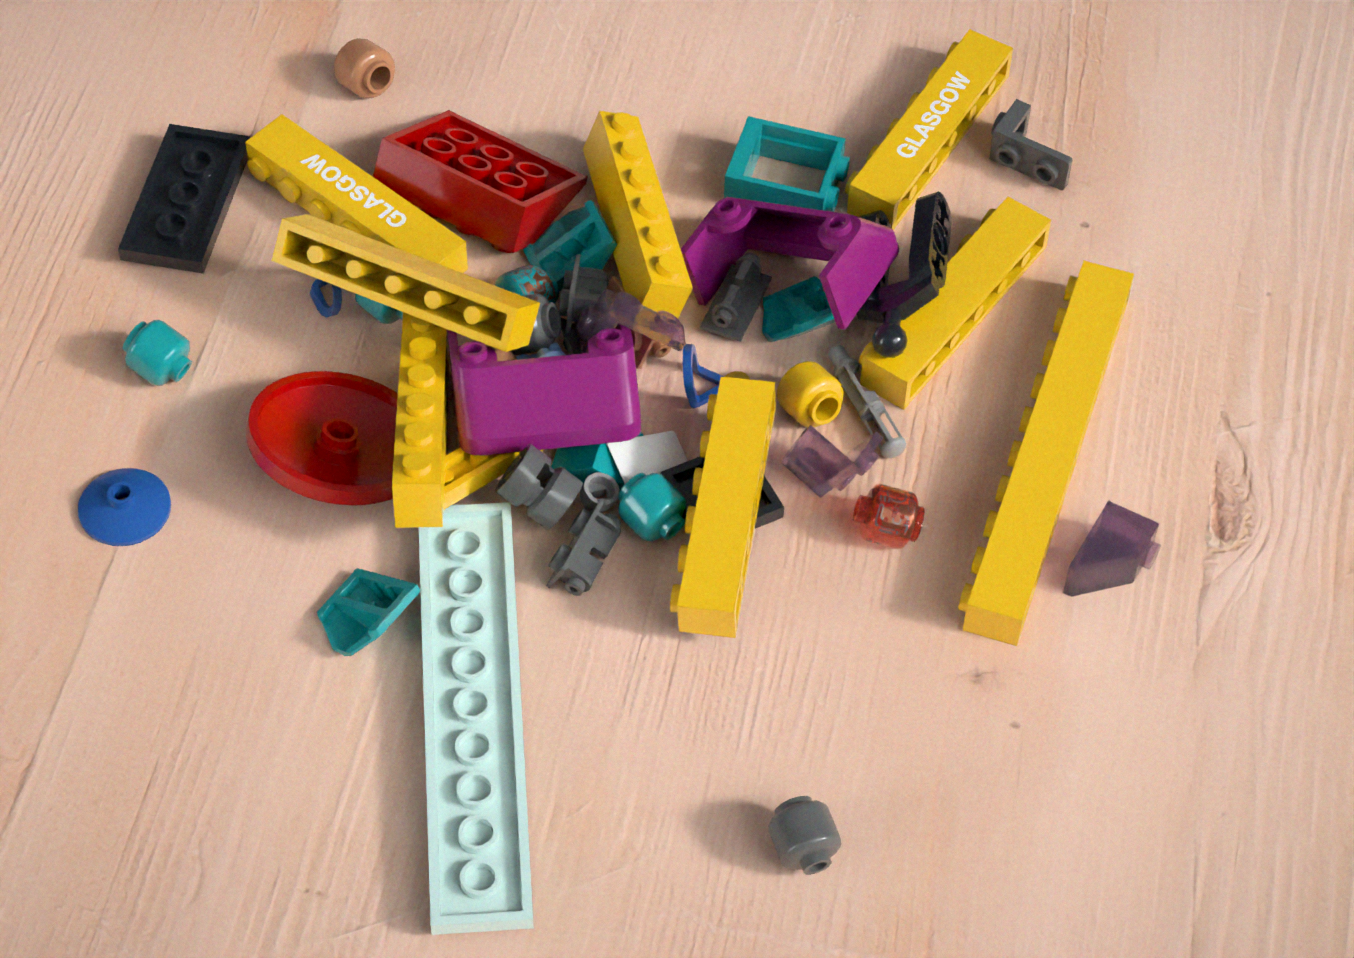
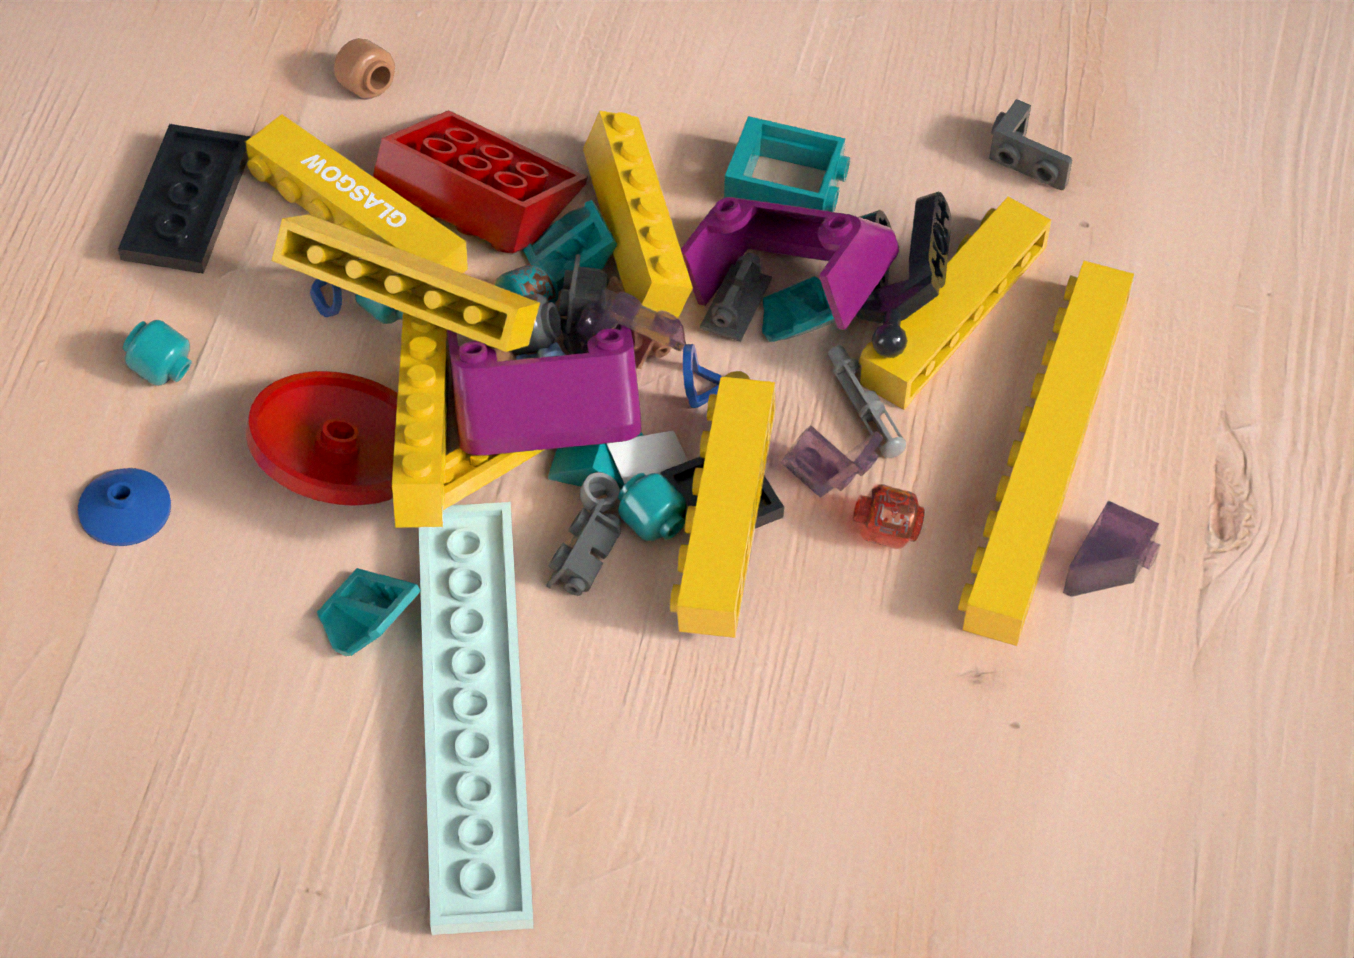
dark grey wheel [495,443,583,530] -> none
dark grey head [768,796,841,875] -> none
yellow head [777,361,844,428] -> none
yellow brick [845,29,1013,230] -> none

